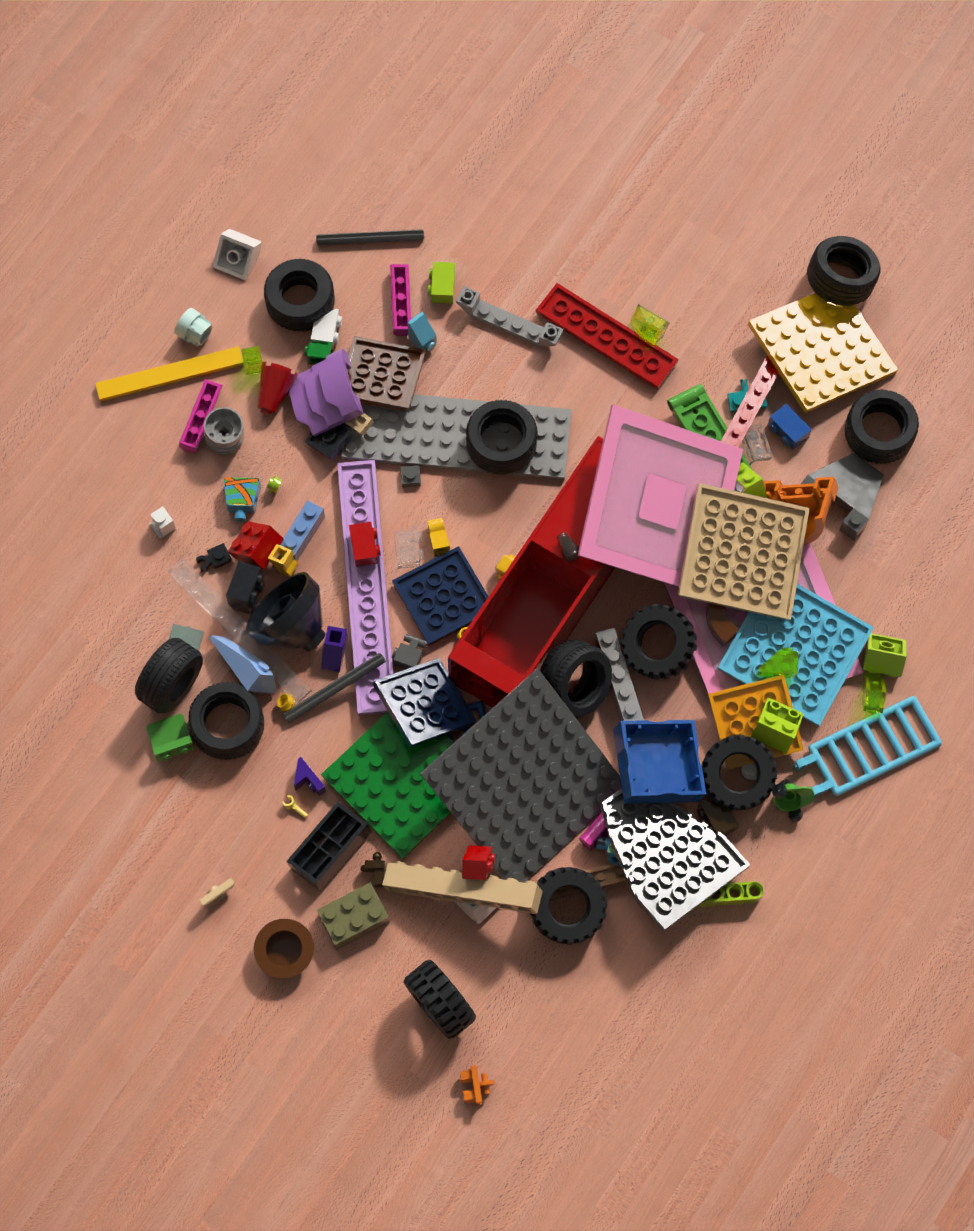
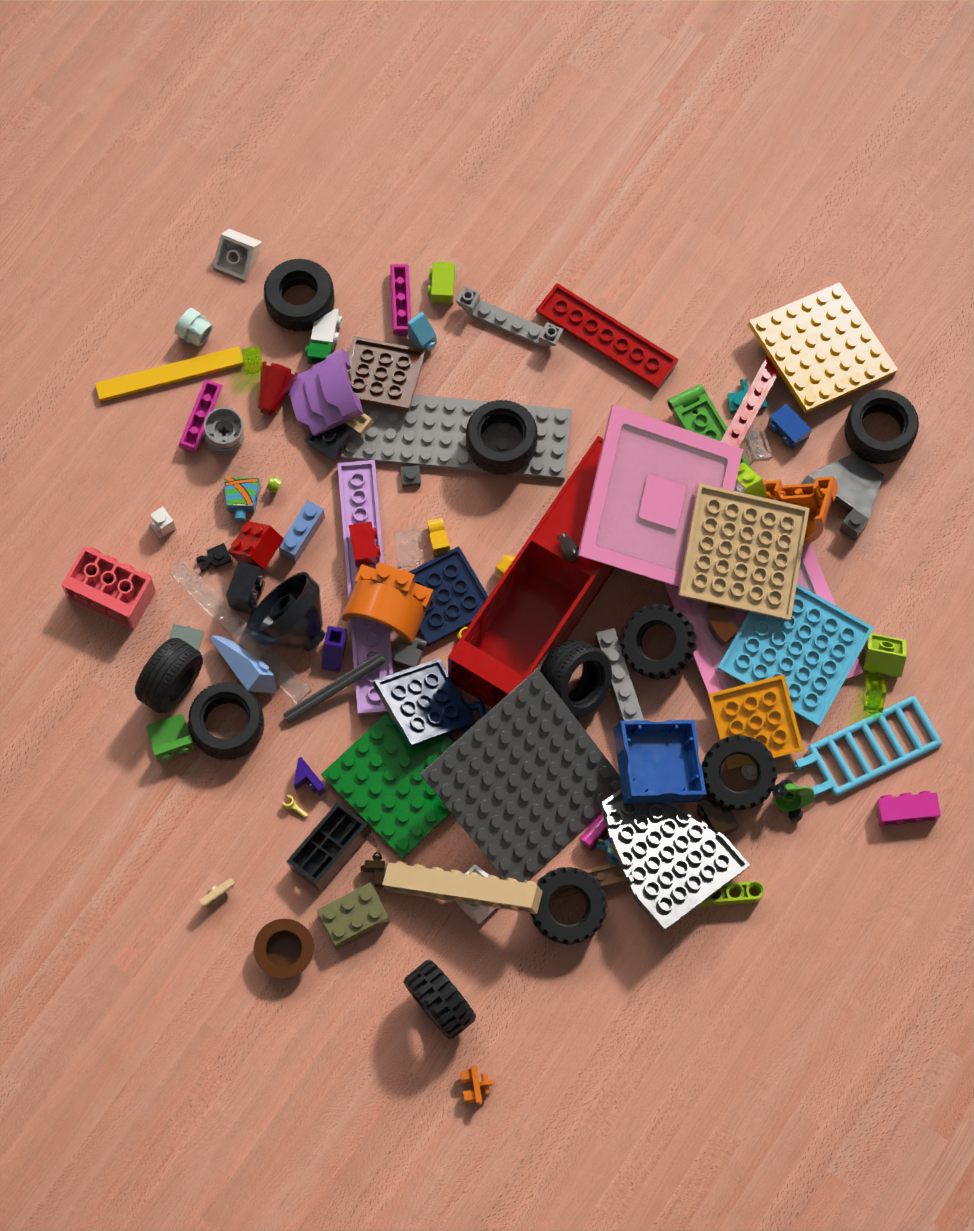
yellow leg [268,544,299,577] -> none
yellow plate [277,693,295,711] -> none
dark grey axle [316,229,424,245] -> none
red brick [462,845,496,880] -> none
clear neon green slope [631,304,669,345] -> none
lime slope [751,698,804,754] -> none
clear neon green slope [756,648,798,678] -> none
black tyre [807,236,881,306] -> none
none -> coral brick [61,546,156,630]
none -> orange piece [341,562,433,645]
none -> dark pink brick [875,791,941,826]

